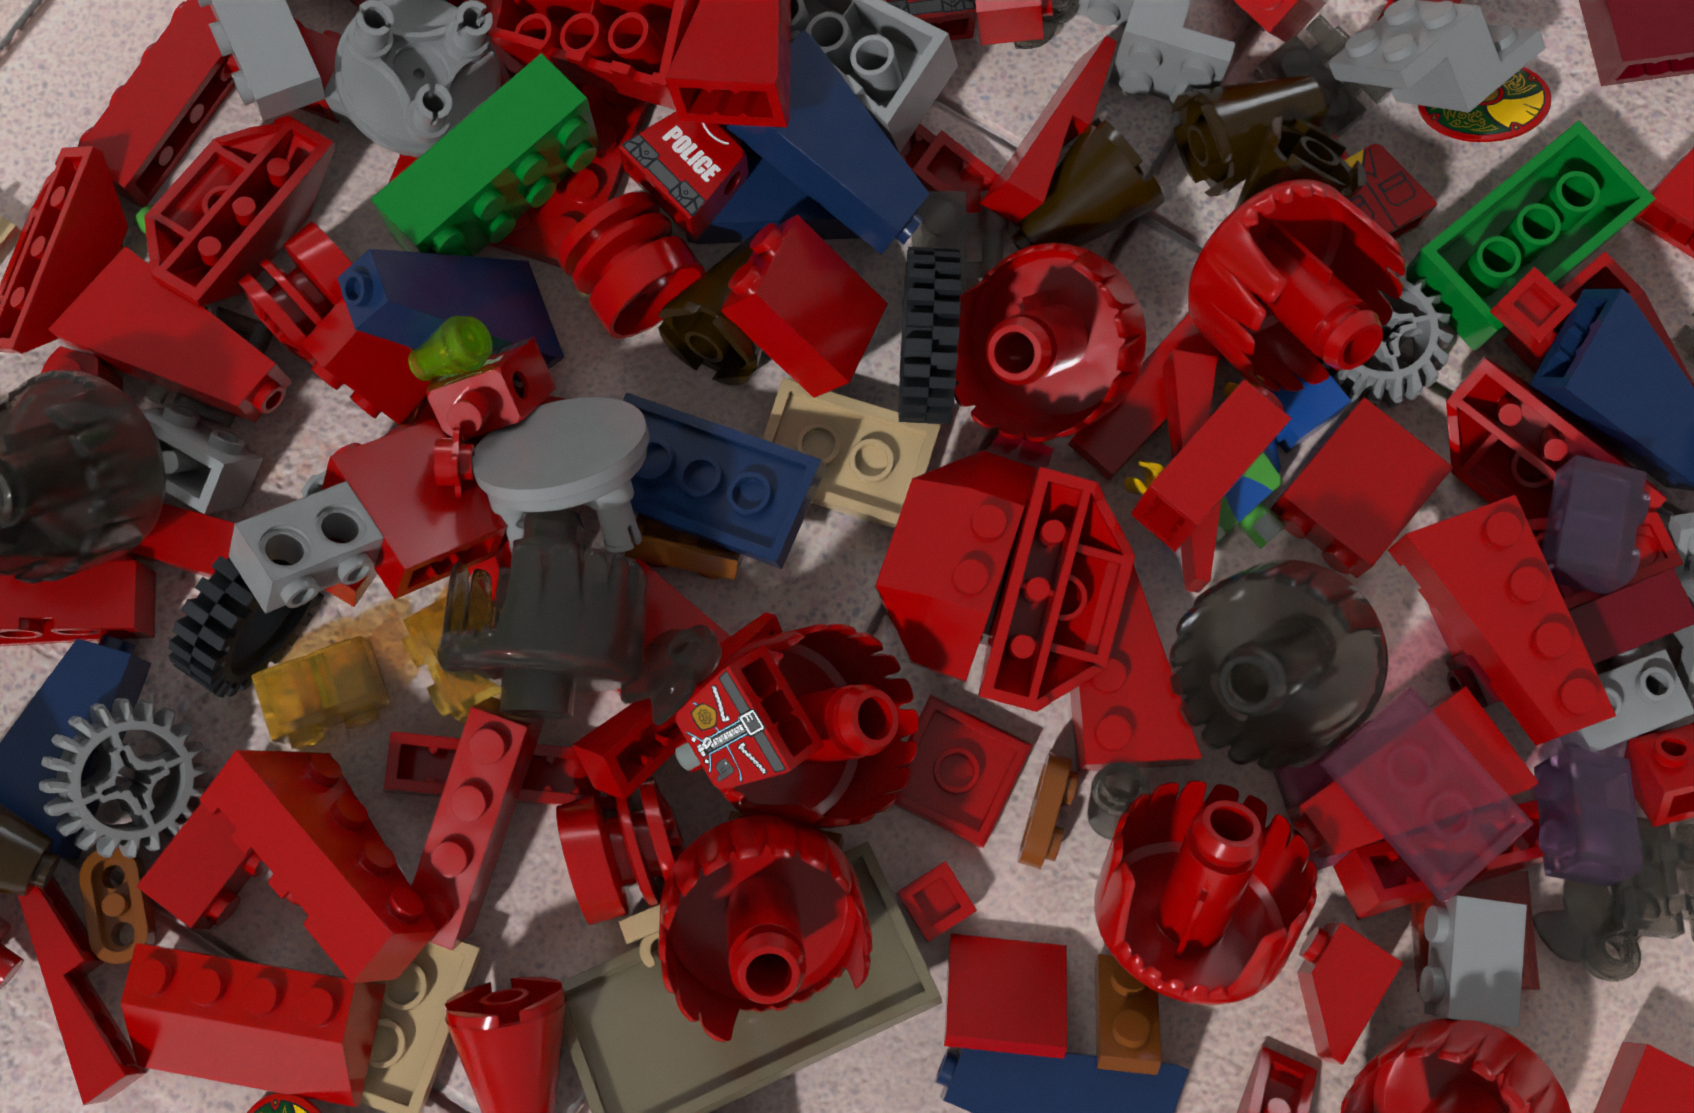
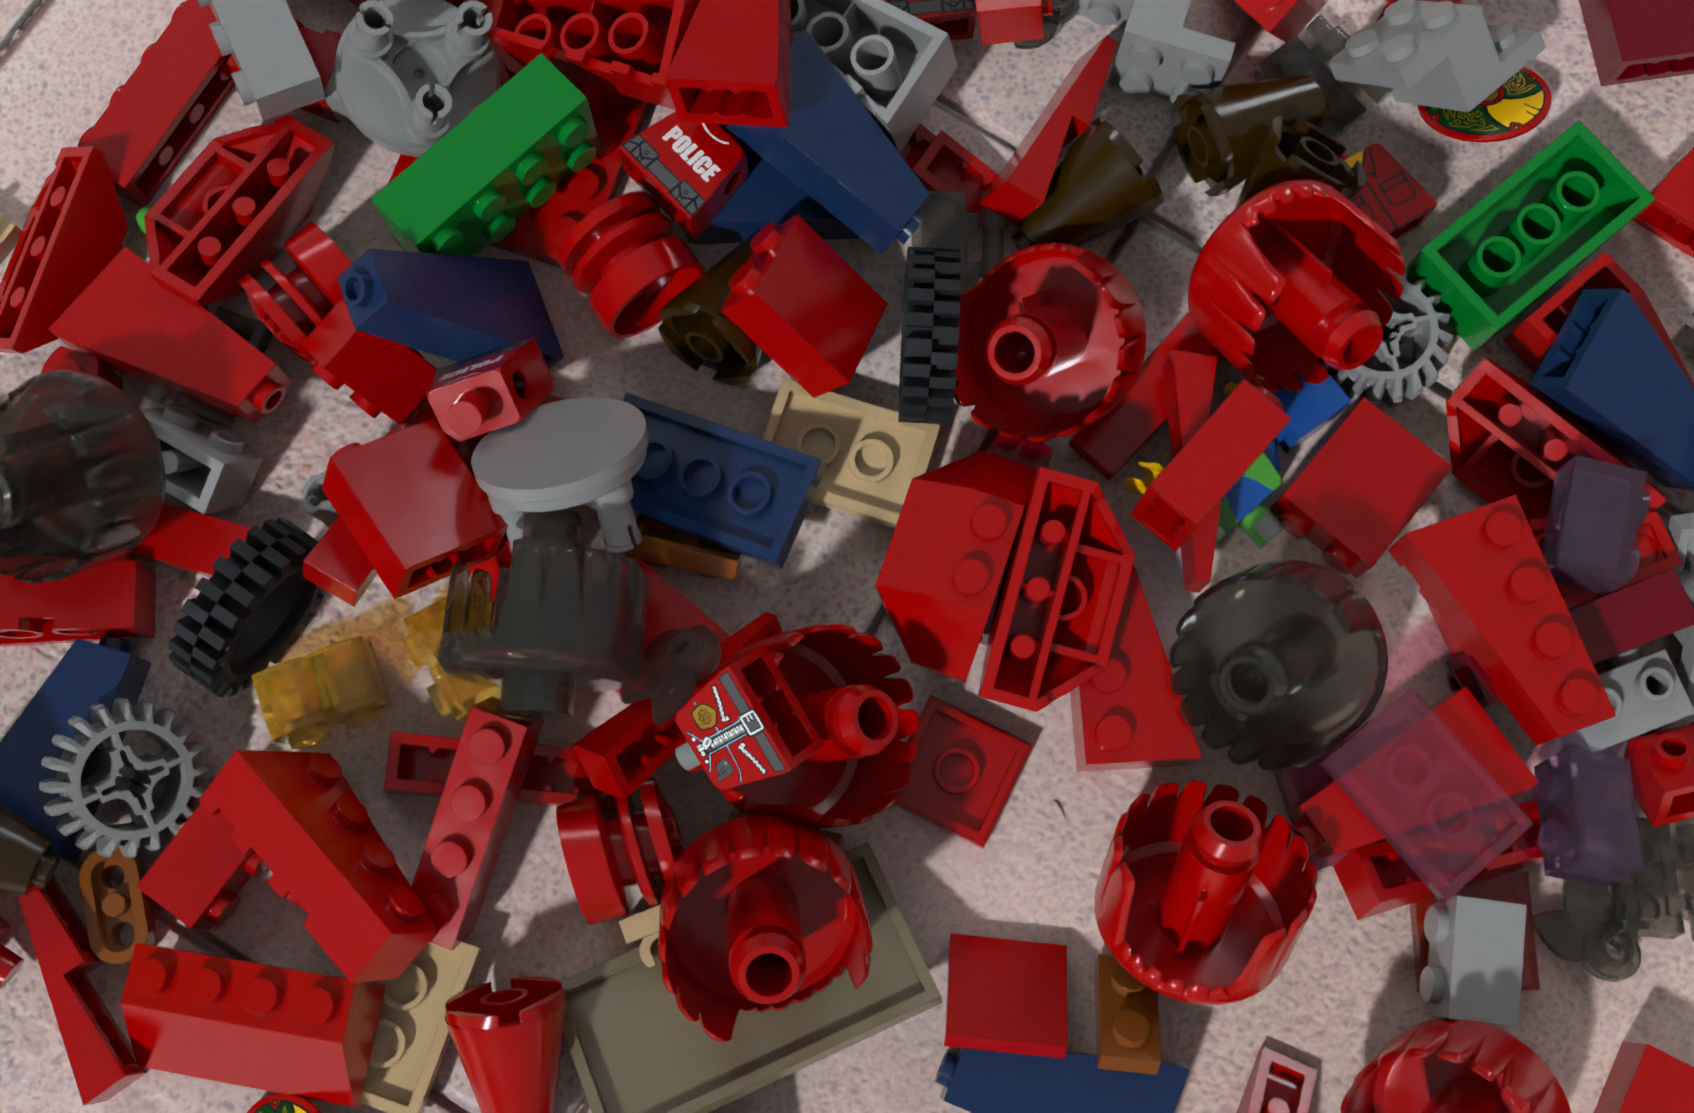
light grey brick [229,481,384,614] -> none
clear neon green cone [408,316,493,381] -> none
red plate [434,427,475,498] -> none
red plate [896,861,977,943] -> none
dark orange plate [1017,752,1079,869] -> none
clear smoke brick [1087,762,1150,840] -> none
red slope [1297,922,1403,1065] -> none
red plate [1490,267,1577,350] -> none

